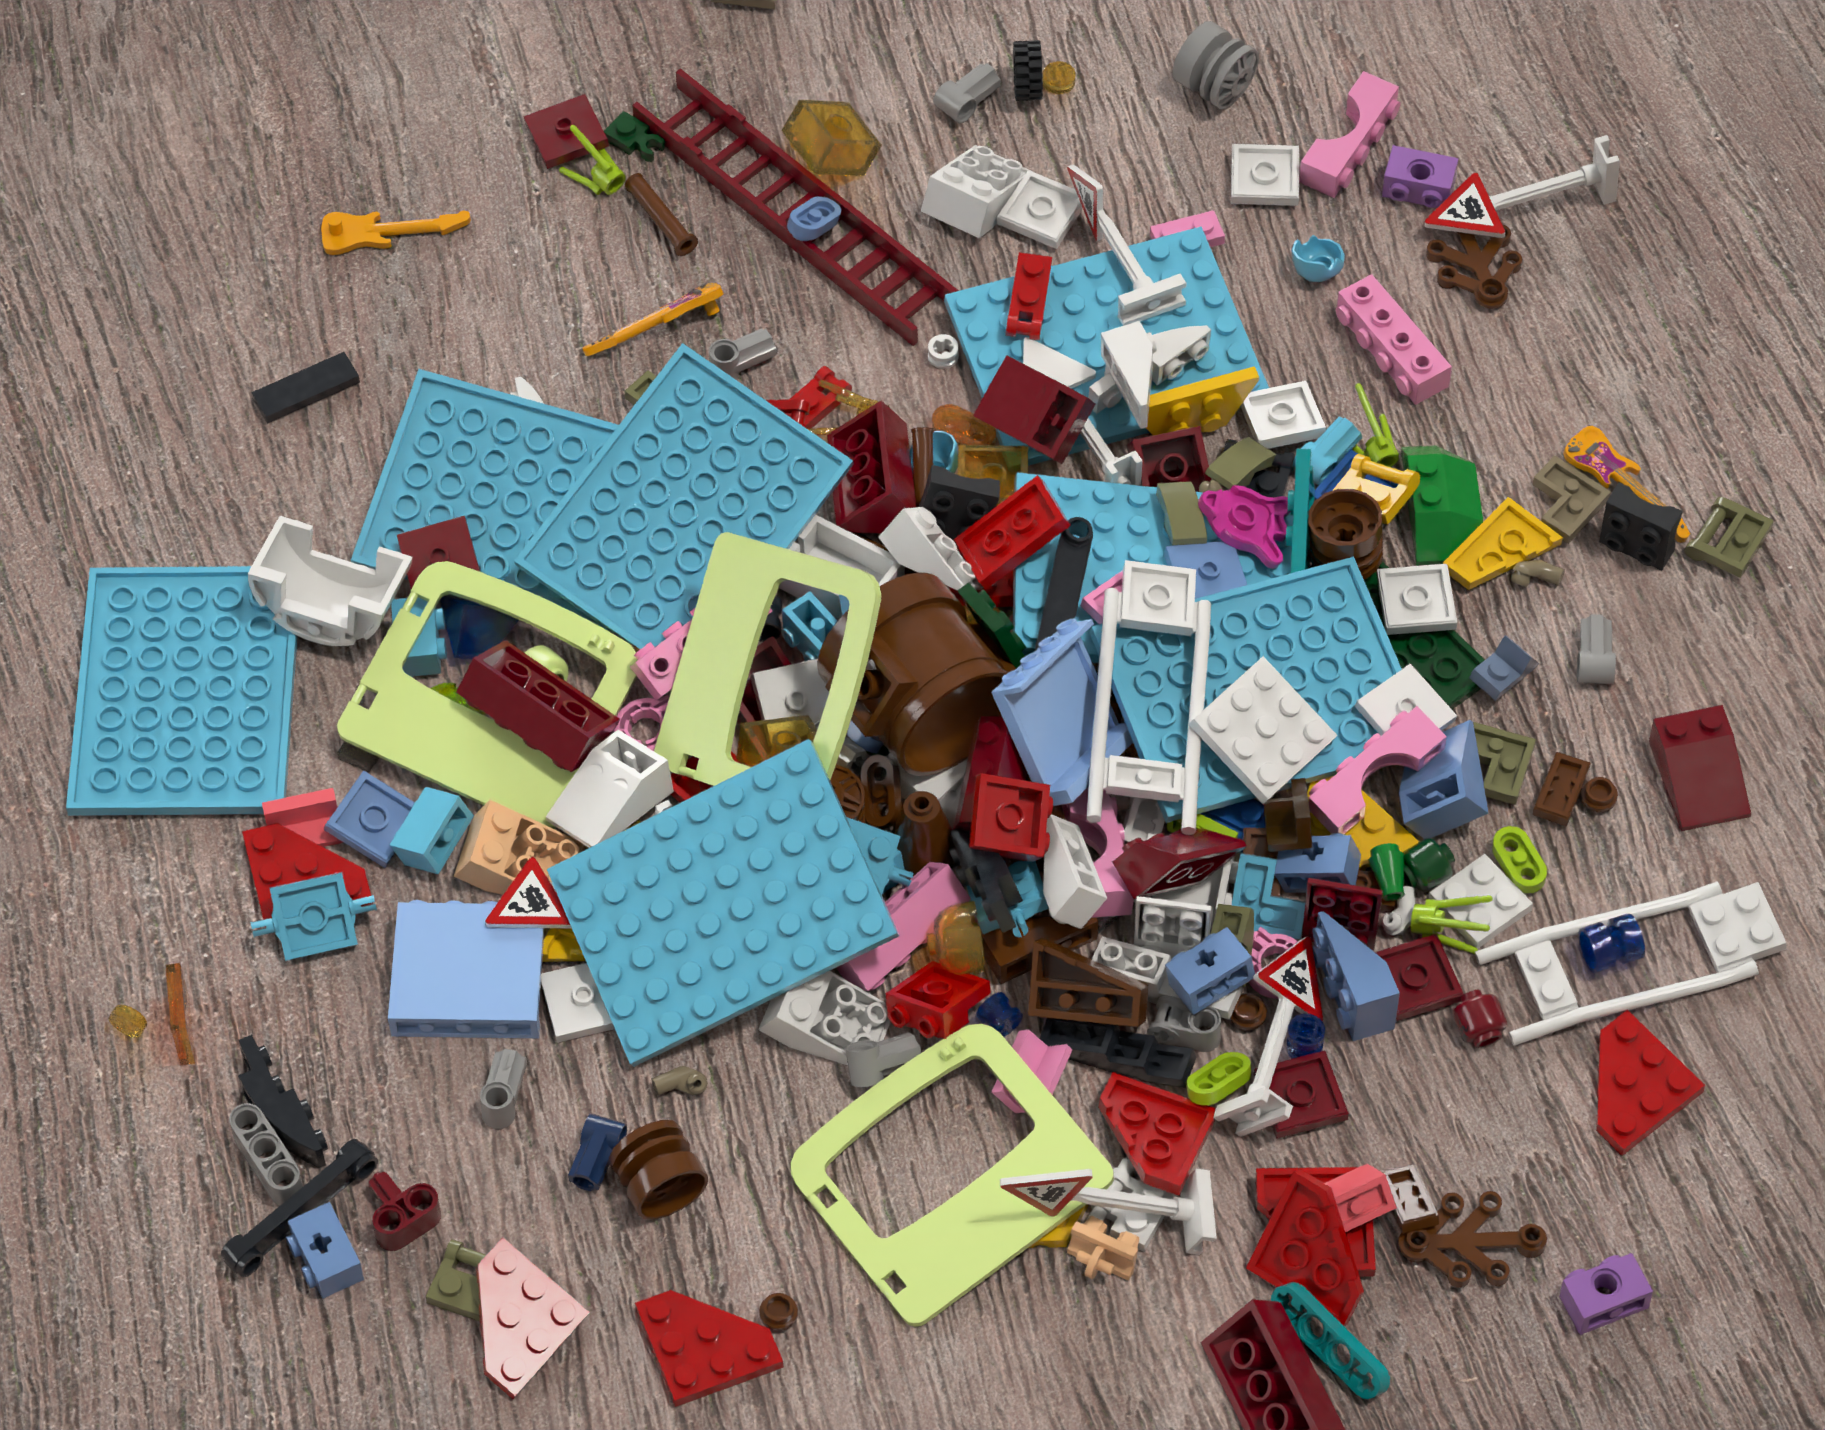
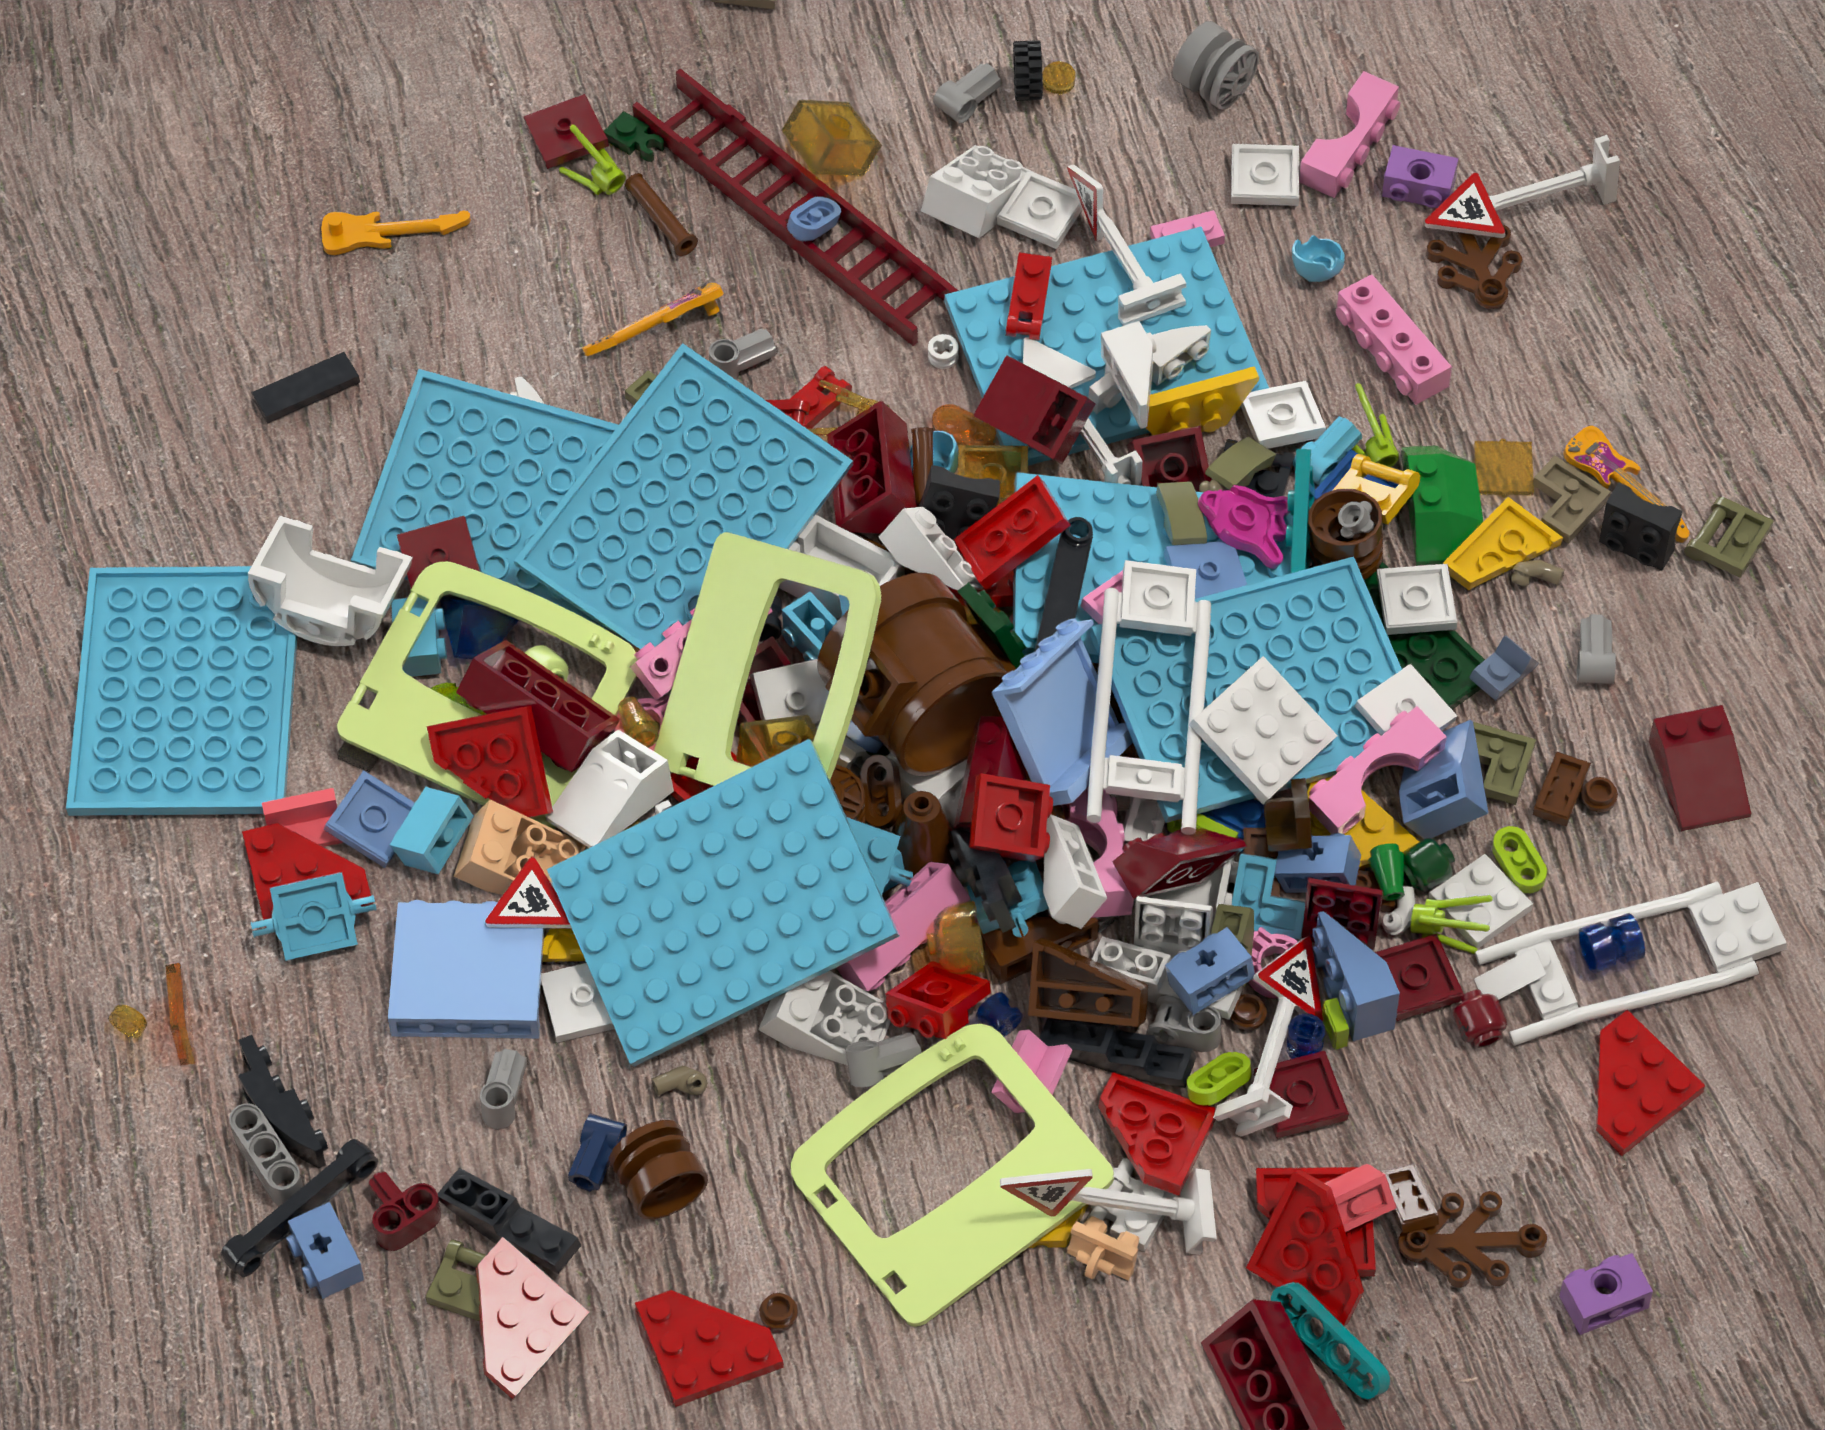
none -> red plate [427,706,553,817]
none -> black slope [437,1168,581,1274]
none -> clear yellow cone [618,697,659,748]
none -> lime tile [1322,997,1349,1050]
none -> light grey plate [1338,501,1374,539]
none -> clear yellow piece [1474,438,1534,498]
none -> white sticker [1474,947,1547,1000]

